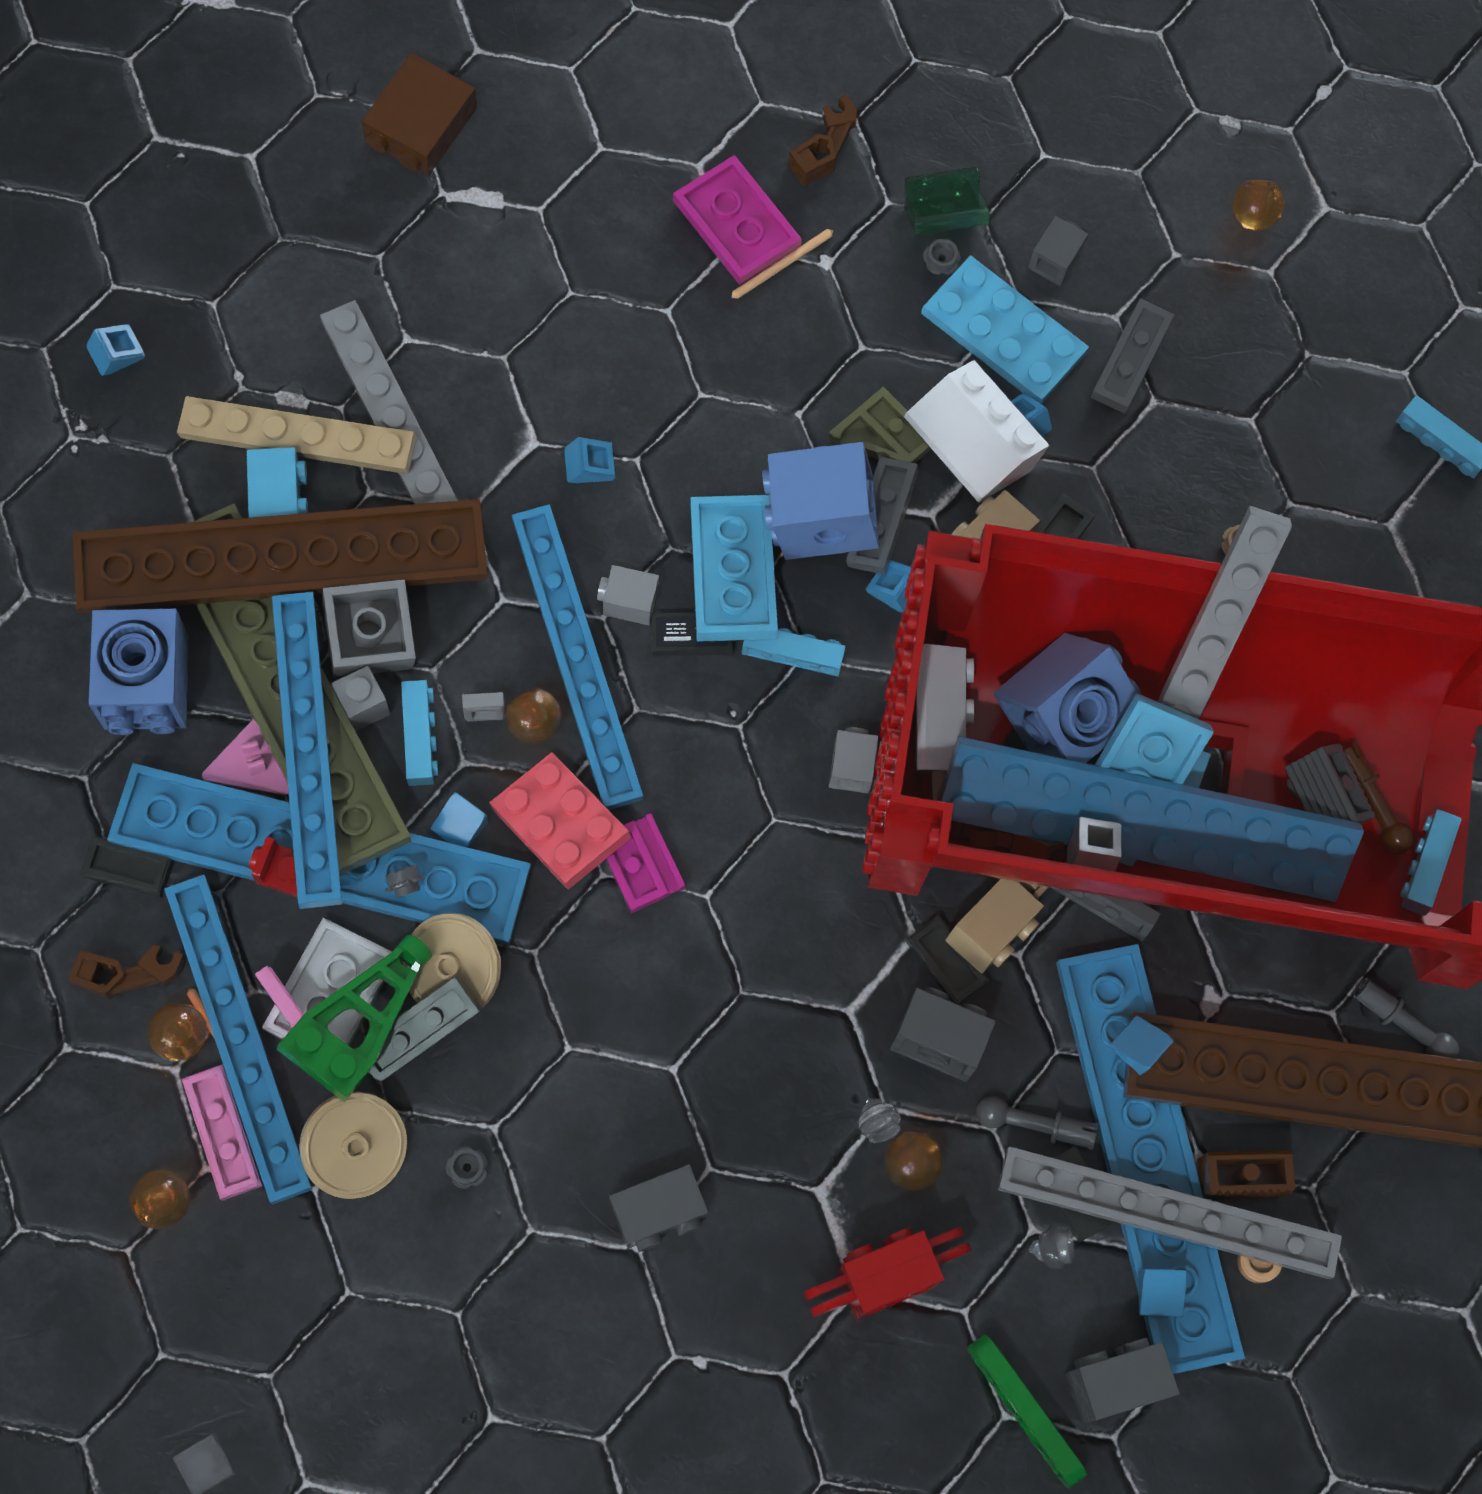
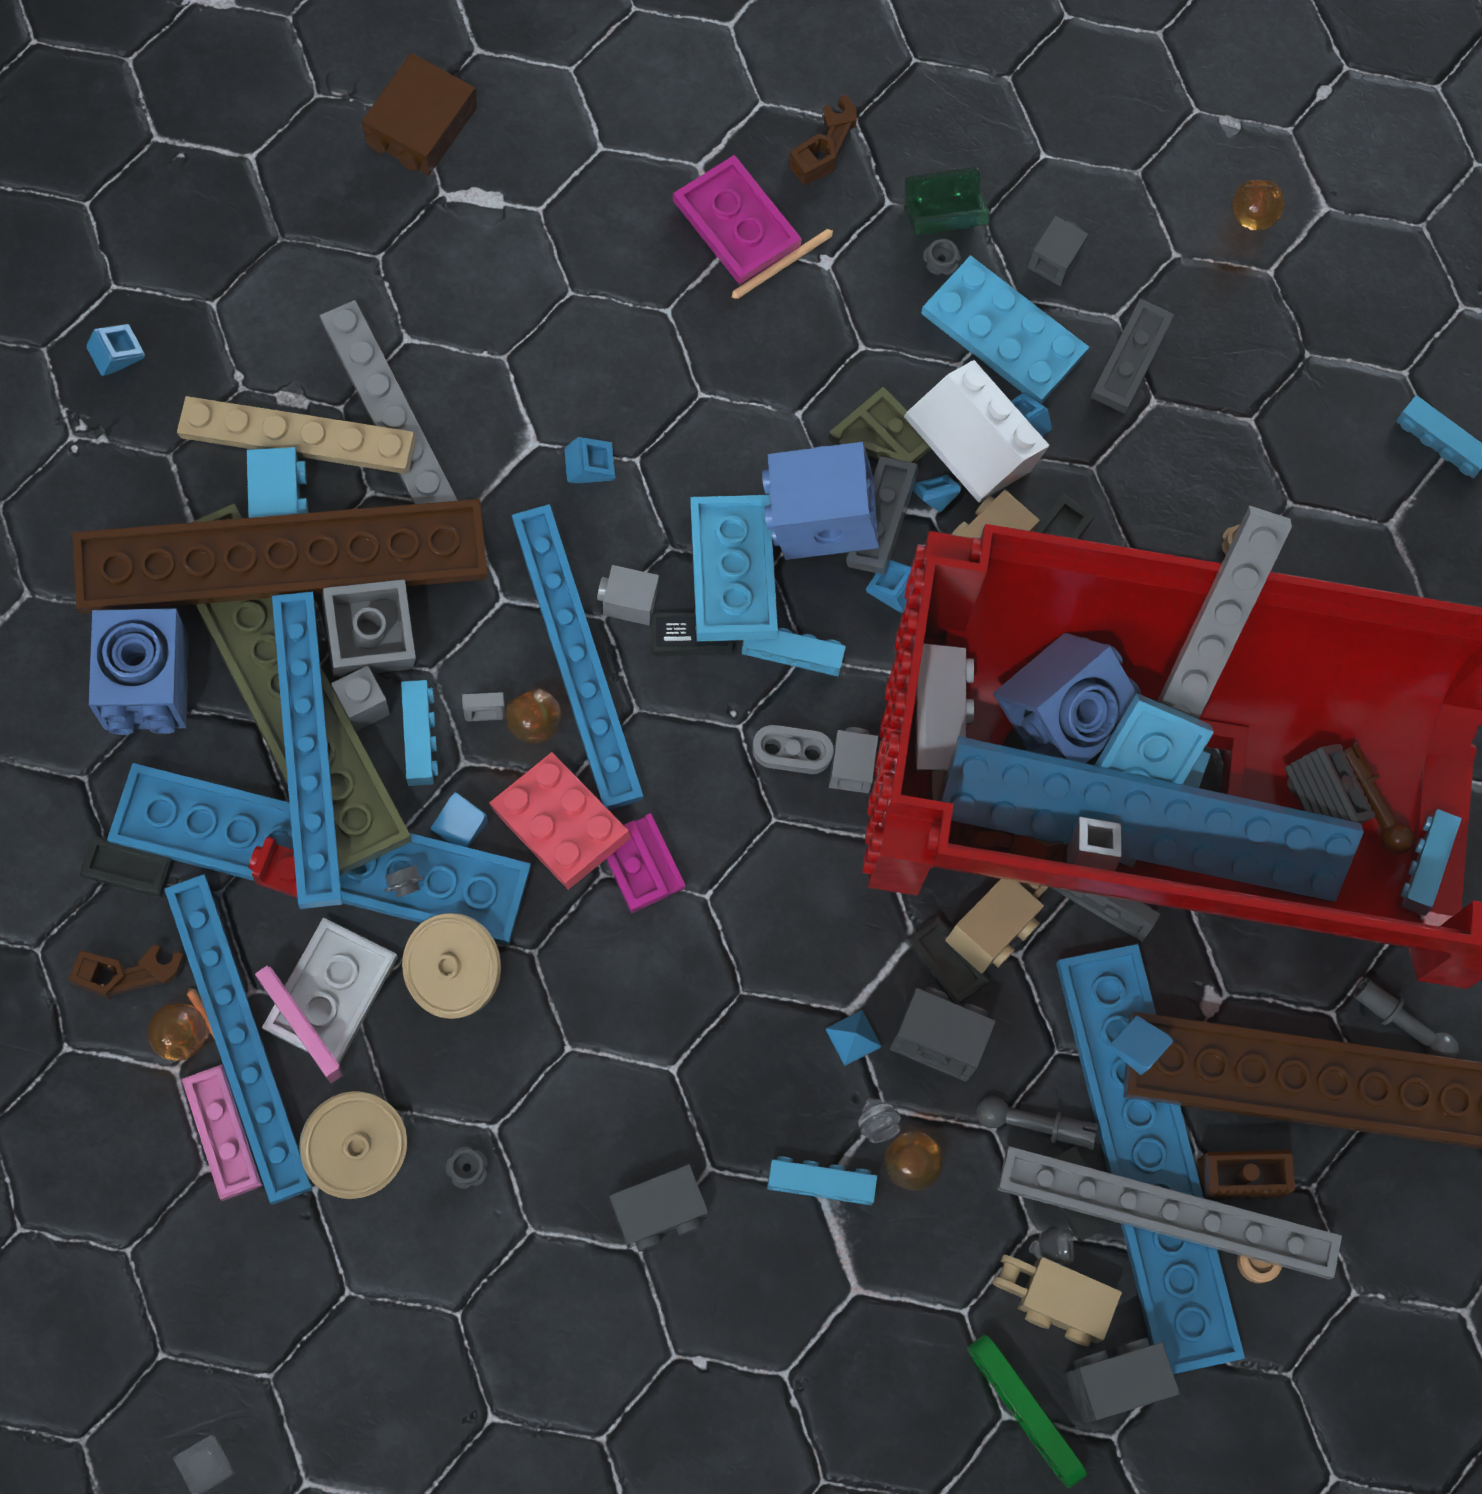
clear orange piece [129,1169,191,1230] -> none
bright pink piece [202,719,289,796] -> none
green plate [277,935,432,1102] -> none
pearl dark grey plate [356,975,482,1084] -> none
red brick [804,1227,972,1321] -> none
dark azure slope [1138,1269,1187,1317] -> none
none -> light grey plate [752,725,834,774]
none -> medium azure piece [767,1156,877,1205]
none -> dark azure slope [825,1010,882,1066]
none -> dark azure slope [913,474,961,512]
none -> tan brick [992,1255,1122,1347]

